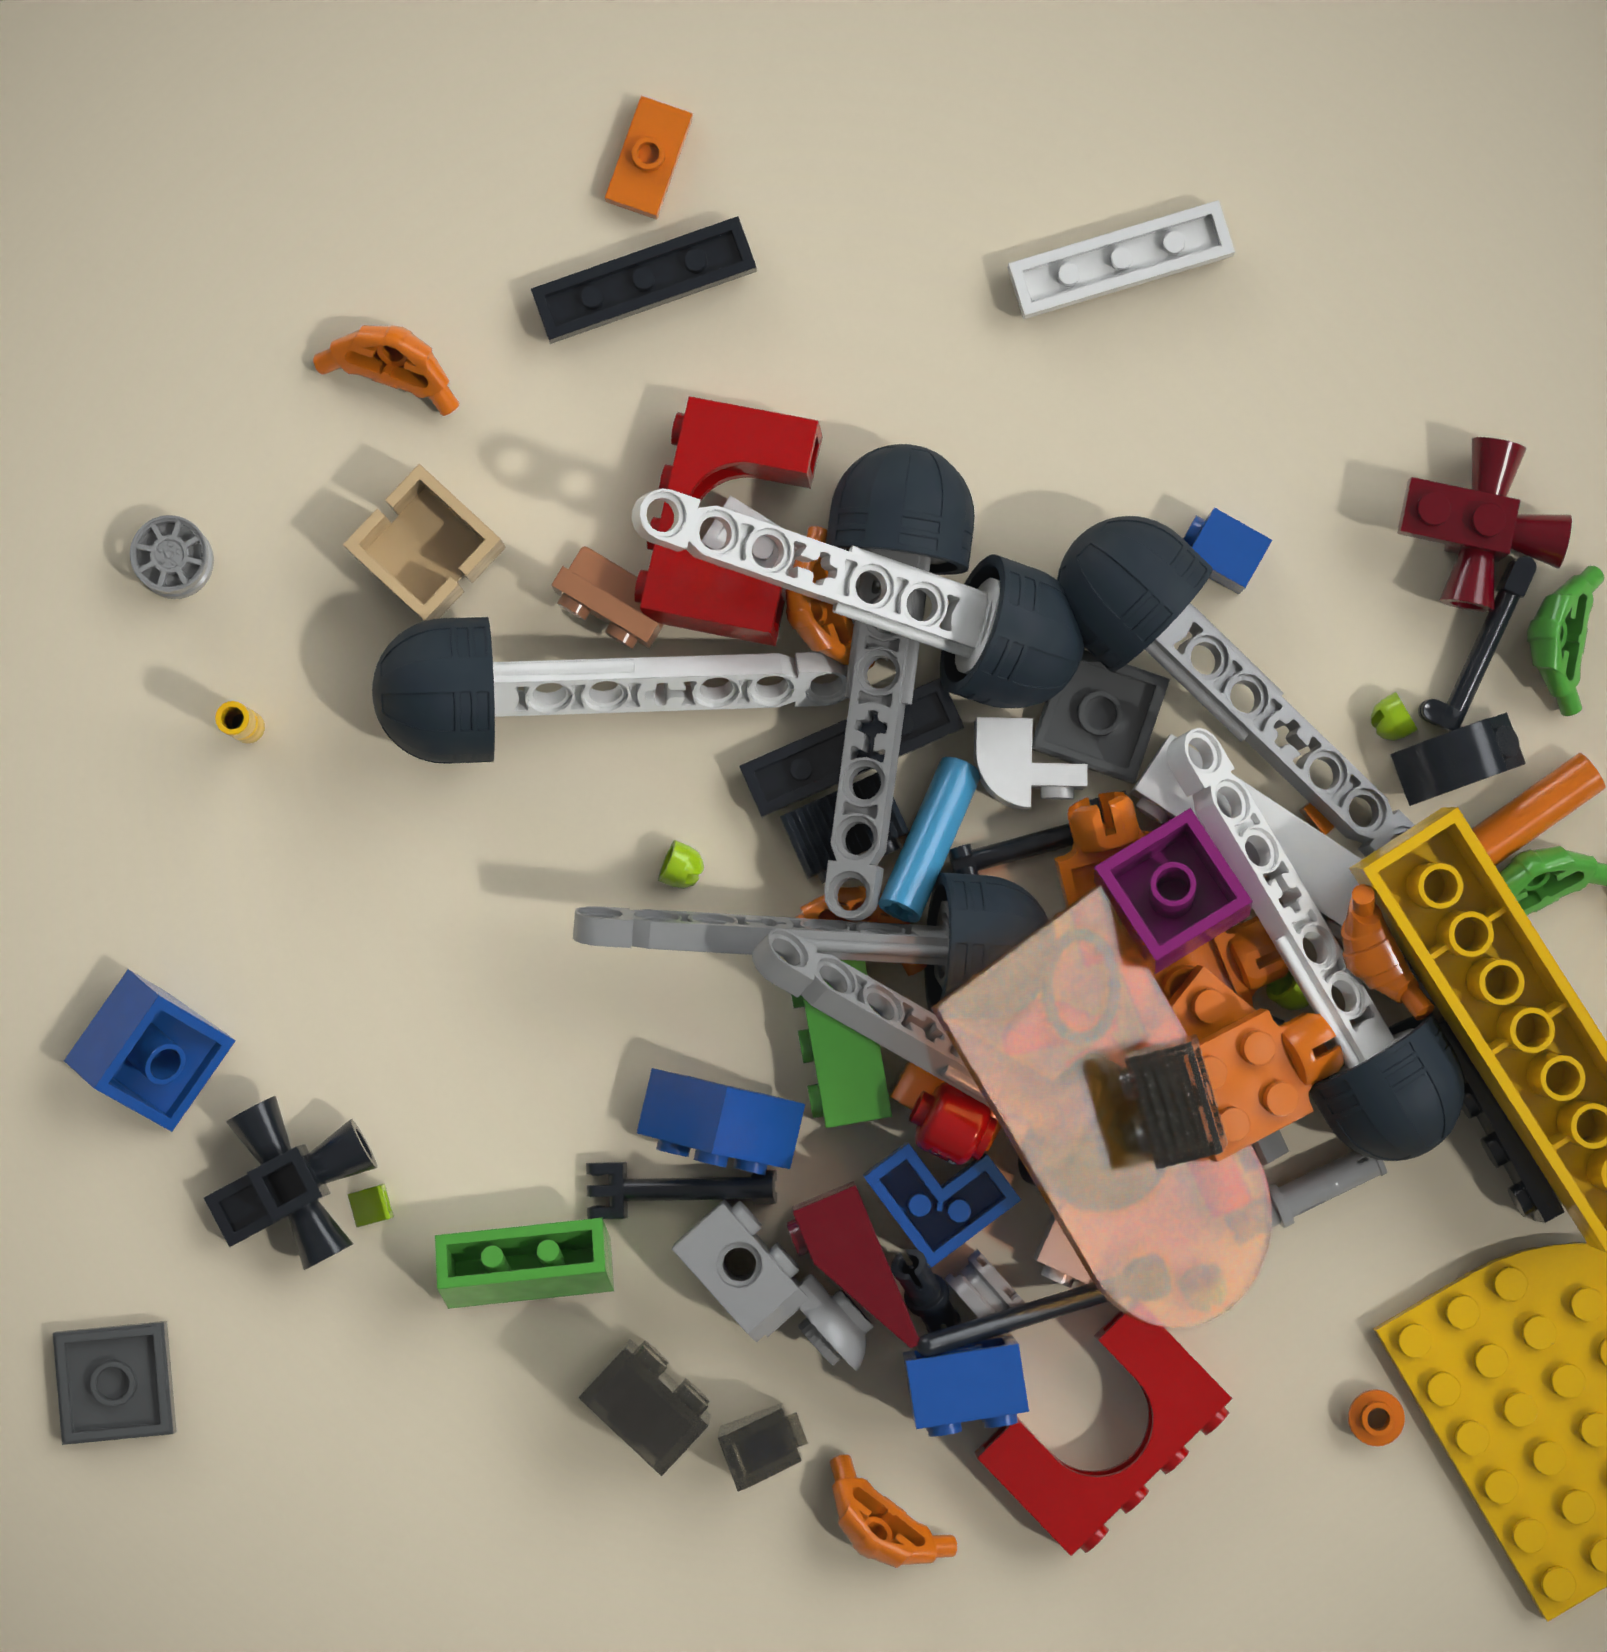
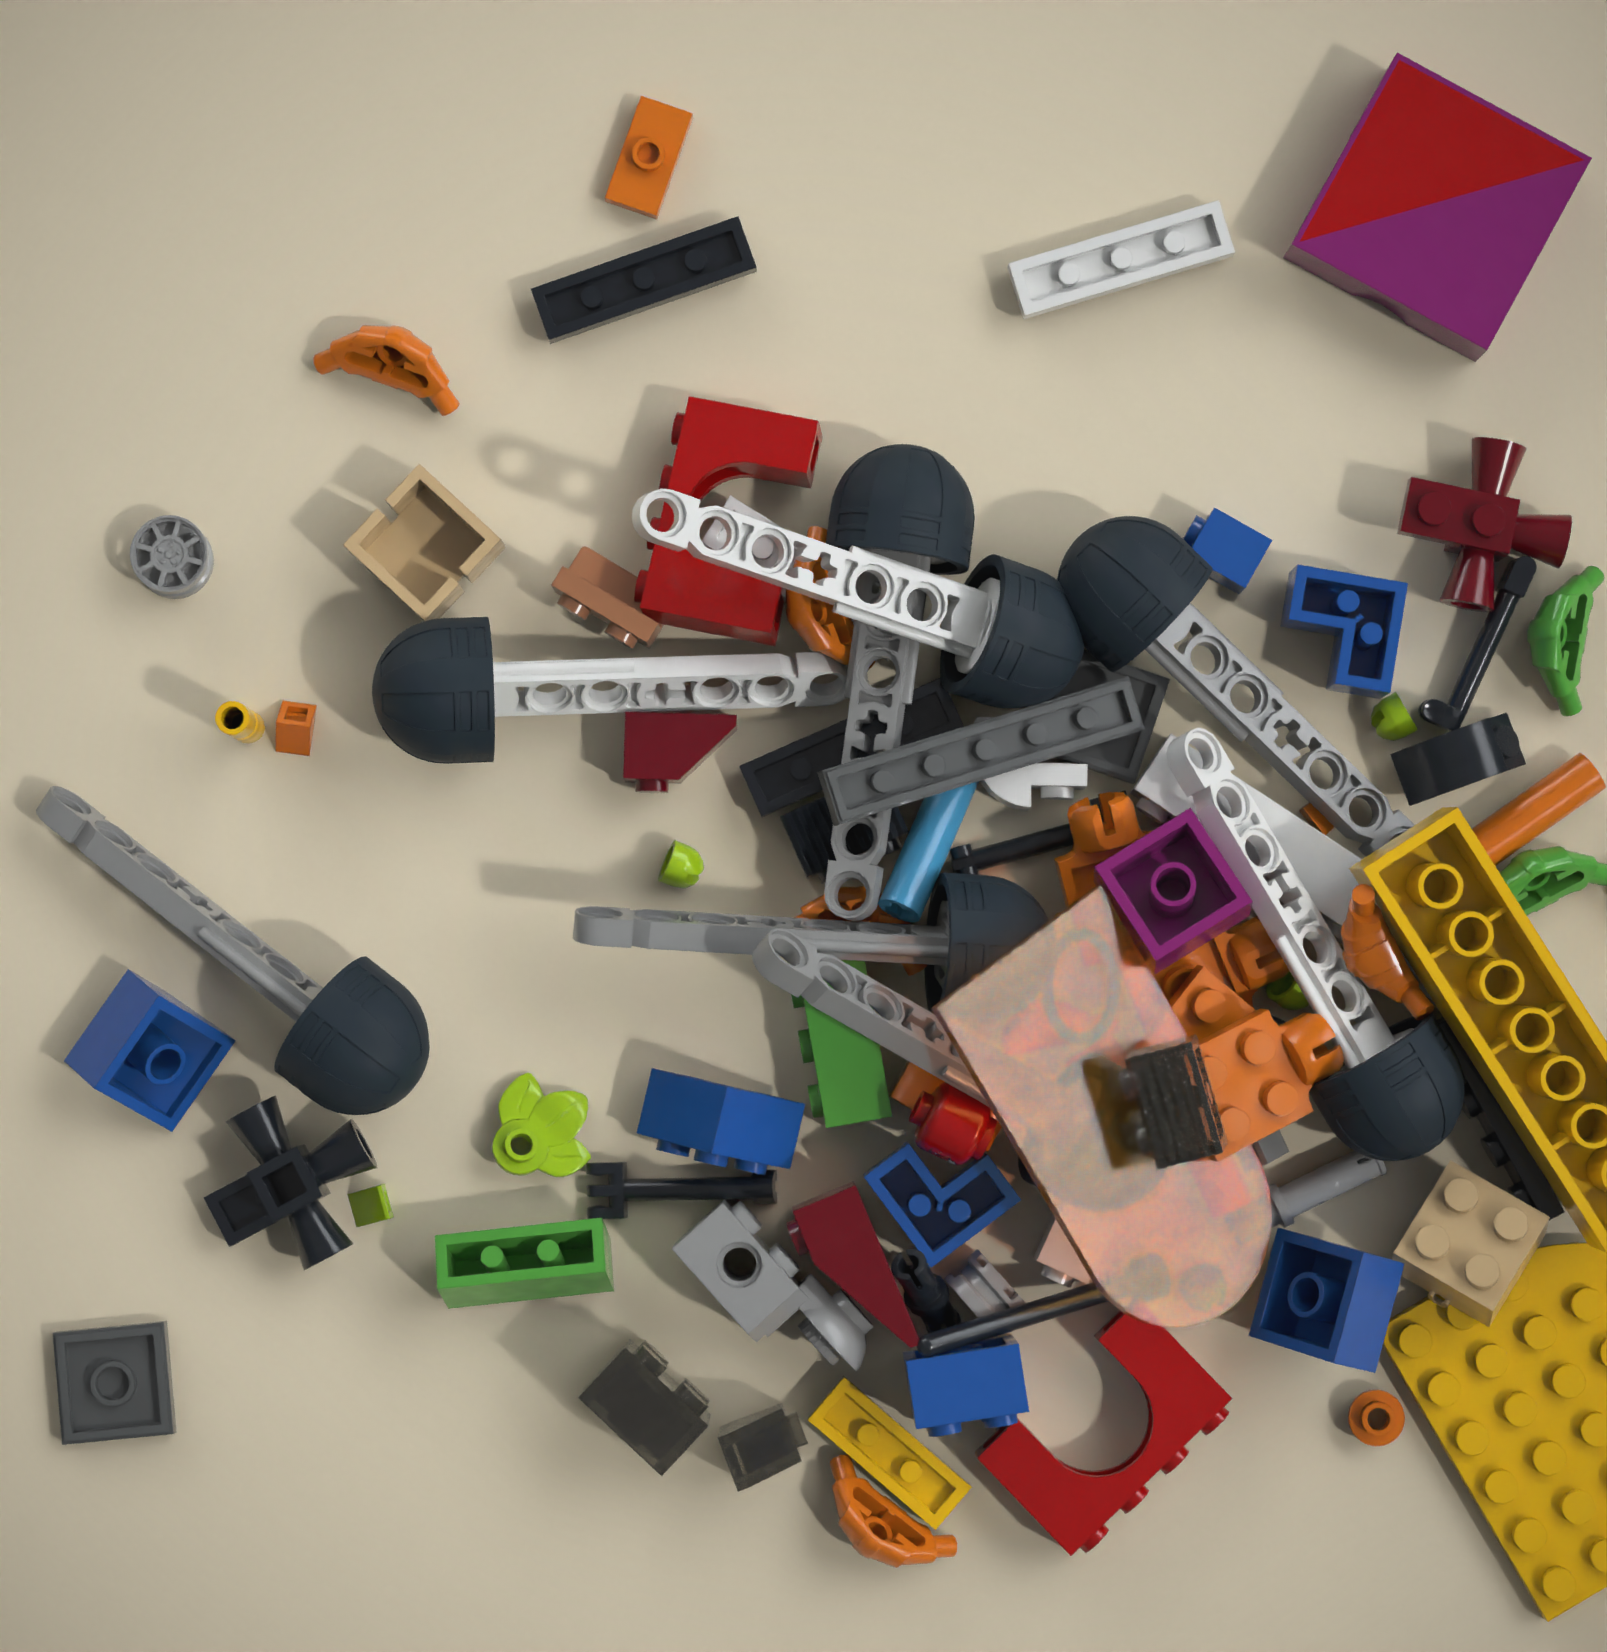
none -> piece [36,786,430,1115]
none -> orange piece [275,701,317,756]
none -> lime plate [492,1073,591,1177]
none -> dark red slope [623,712,737,793]
none -> yellow plate [808,1376,972,1530]
none -> dark grey tile [817,676,1145,826]
none -> blue brick [1248,1227,1405,1373]
none -> blue brick [1280,564,1408,699]
none -> tile [1283,52,1592,362]
none -> tan brick [1392,1160,1550,1327]

